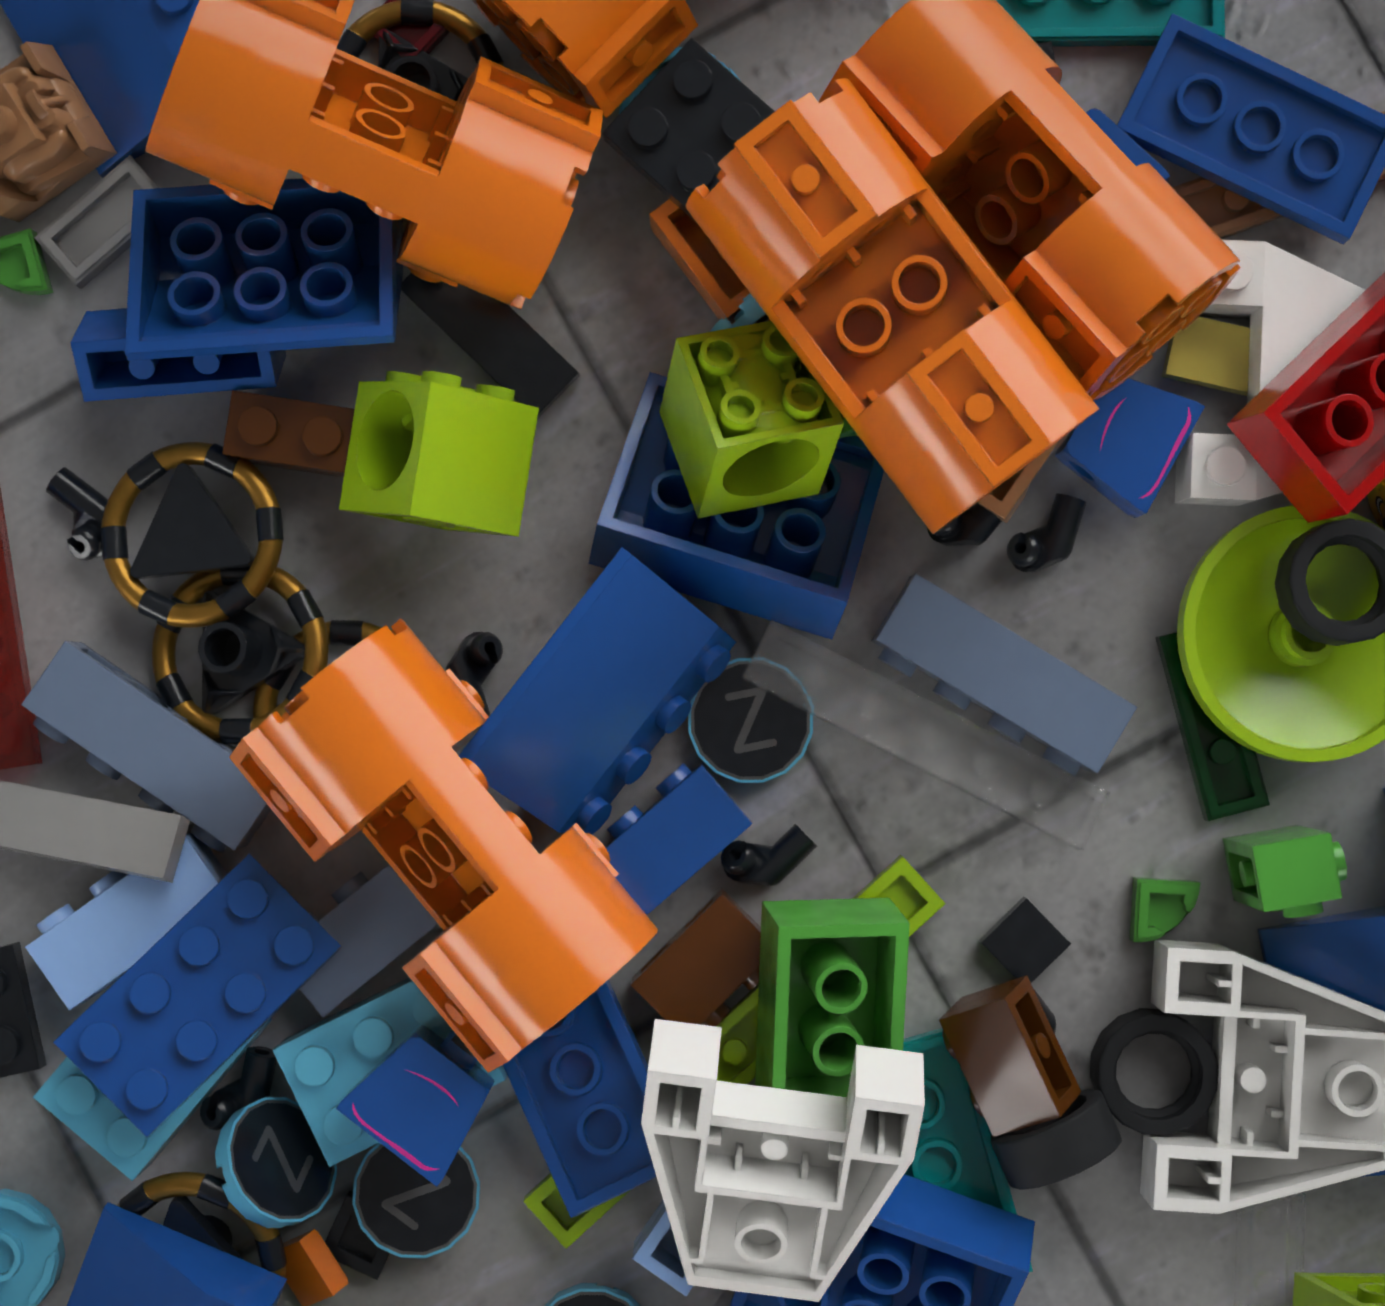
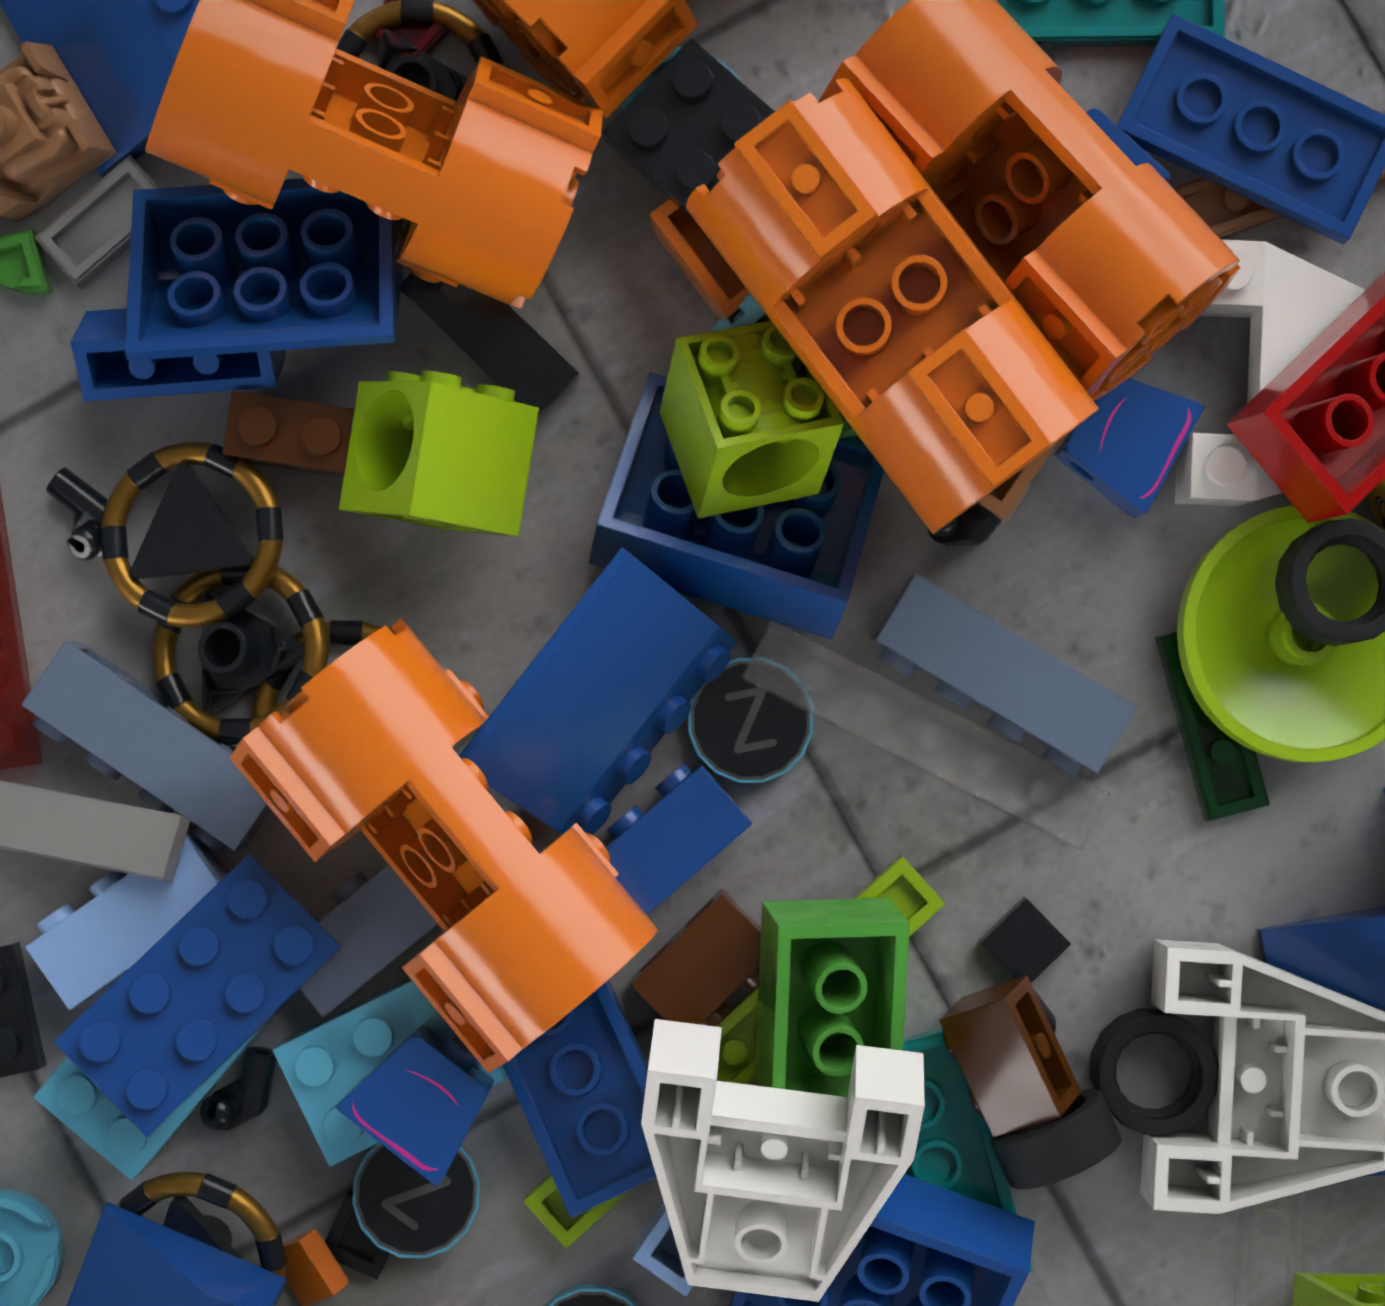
black tile [215,1097,337,1228] -> none
black arm [445,632,503,716] -> none
black arm [720,824,817,886] -> none
black arm [1006,493,1087,572] -> none
bright green tile [1129,877,1201,942] -> none
light yellow tile [1161,317,1250,396] -> none
bright green brick [1222,825,1347,918] -> none

